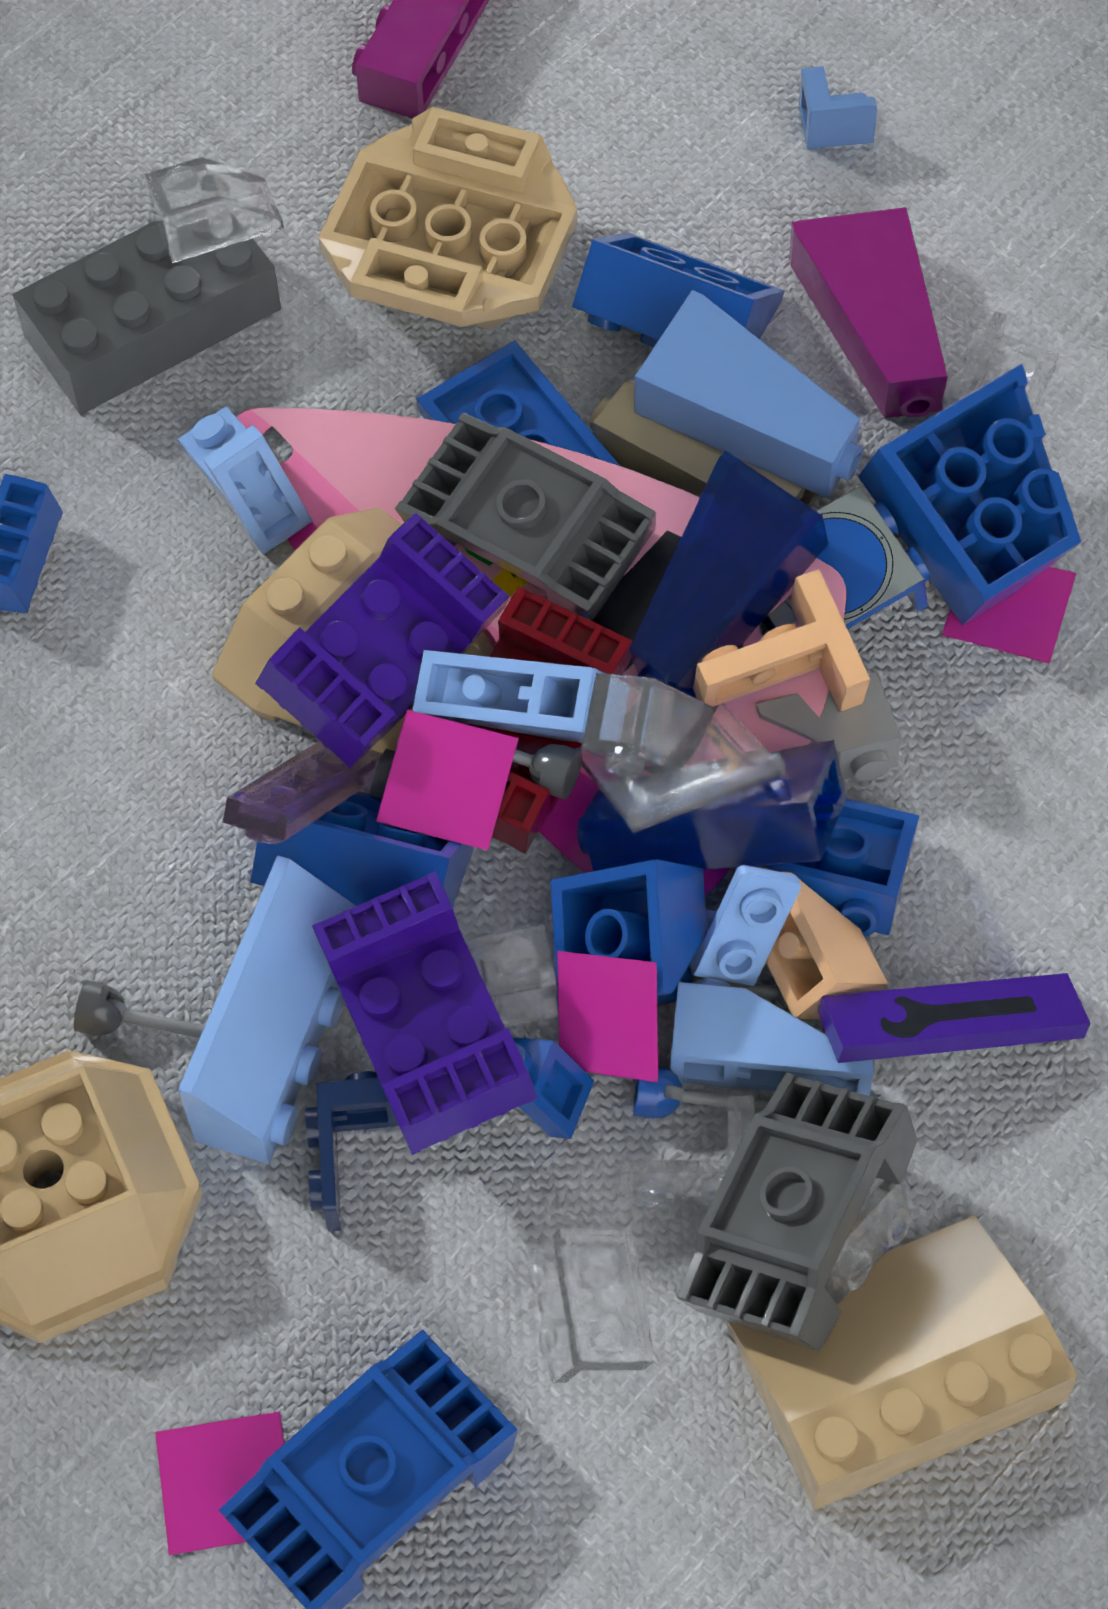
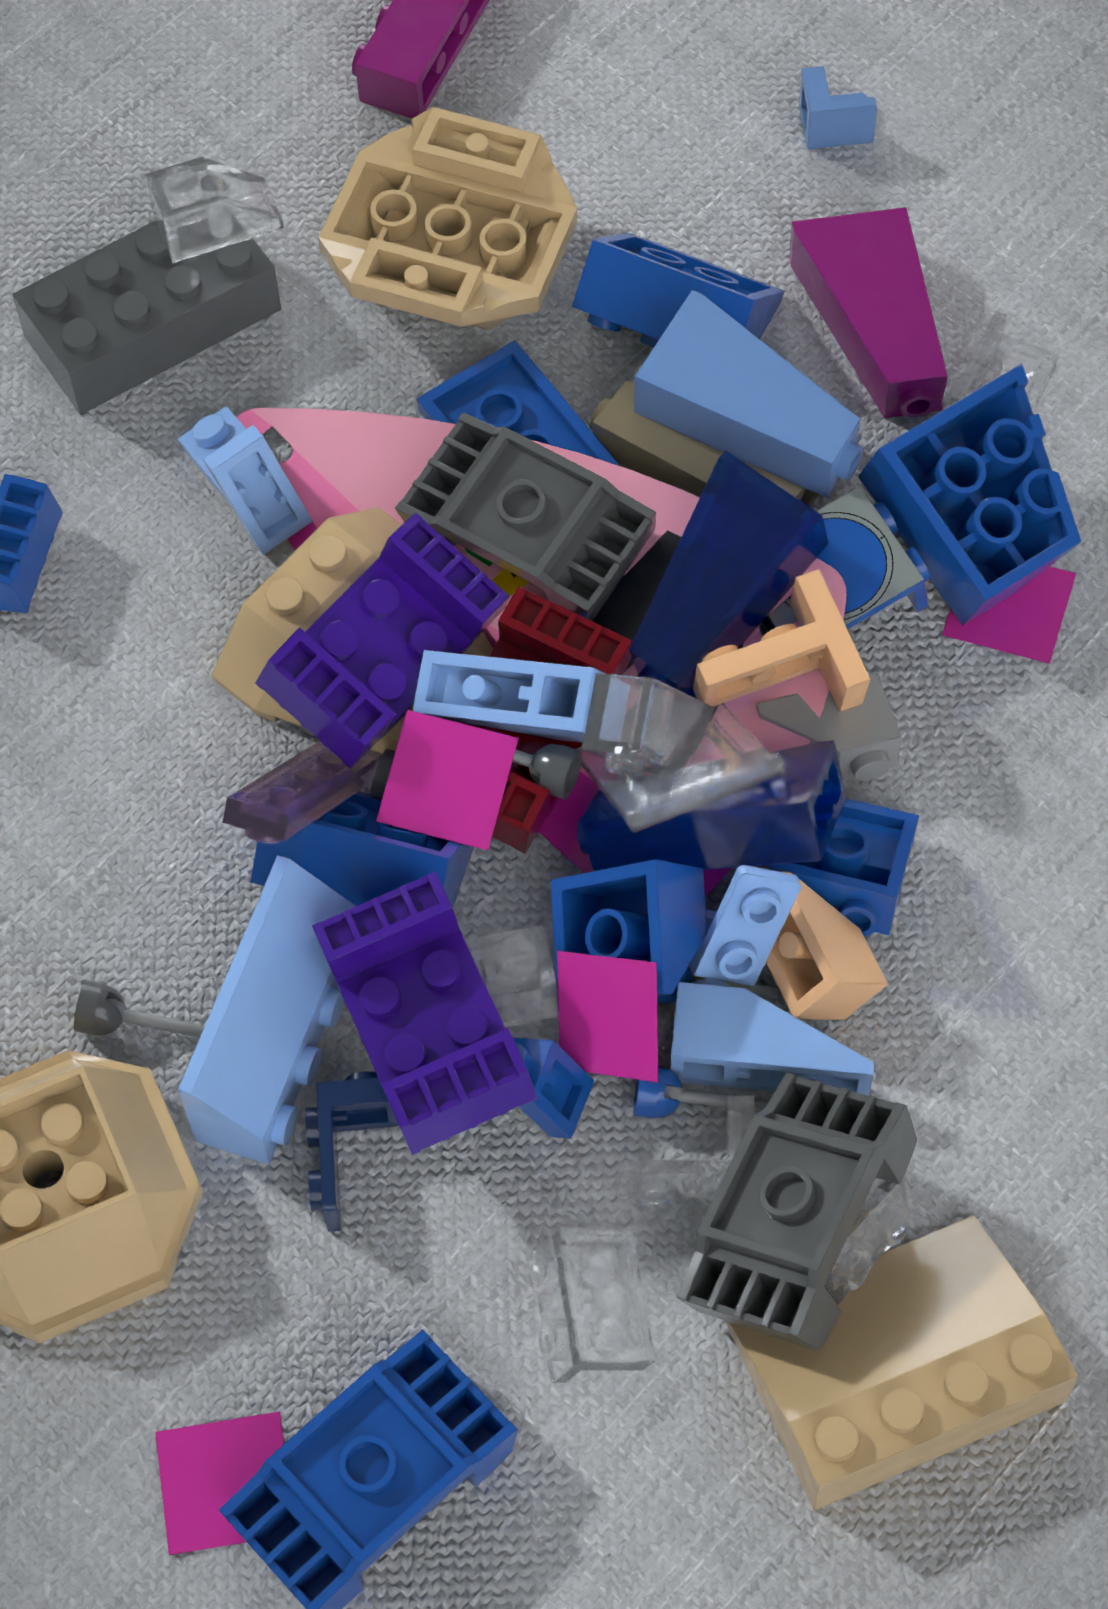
dark purple tile [818,973,1091,1063] -> none

